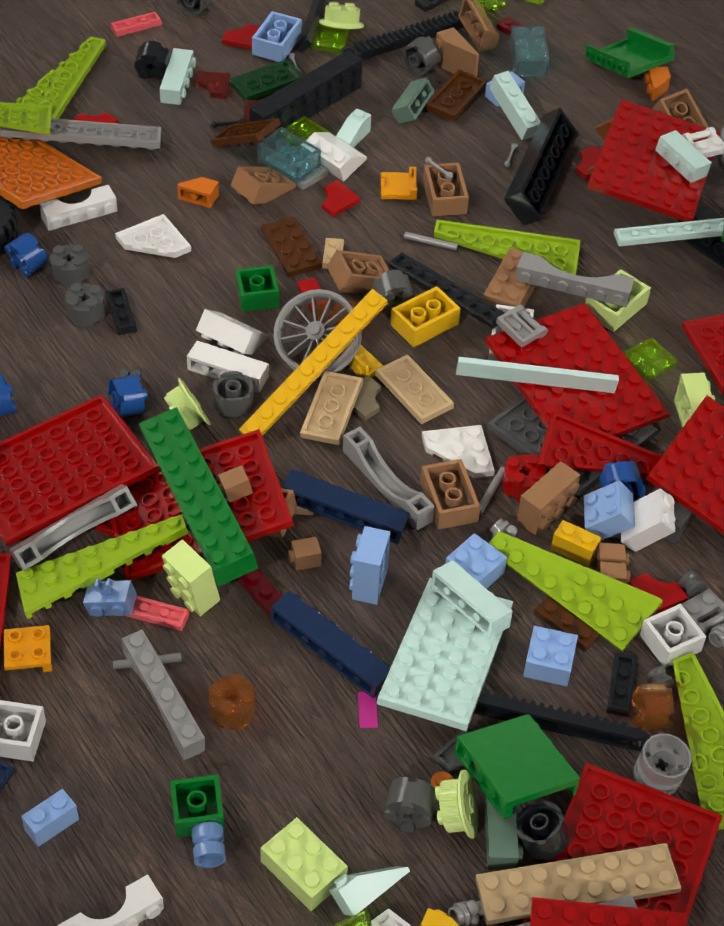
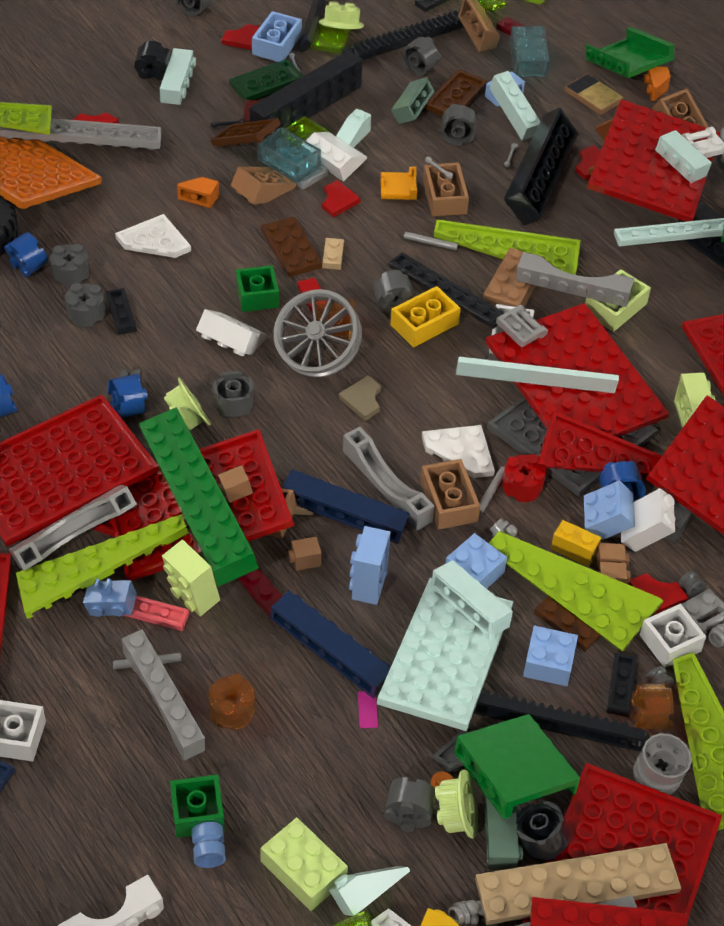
light orange piece [4,625,52,672] -> none
lime wing [16,36,106,119] -> none
light blue brick [21,788,79,847] -> none
white arch [40,185,118,231] -> none
coral tile [110,12,162,37] -> none
white brick [187,341,269,393] -> none
clear red tile [195,71,231,99] -> none
yellow plate [239,289,388,436] -> none
tan plate [300,371,363,445] -> none
medium nougat slope [327,250,390,294] -> none
yellow bracket [341,344,383,379] -> none
tan plate [375,354,454,424] -> none
medium nougat slope [435,27,479,76] -> none
medium nougat brick [516,461,580,536] -> none
clear neon green plate [623,337,678,381] -> none
none -> dark grey brick [441,104,476,146]
none -> tile [564,73,624,115]

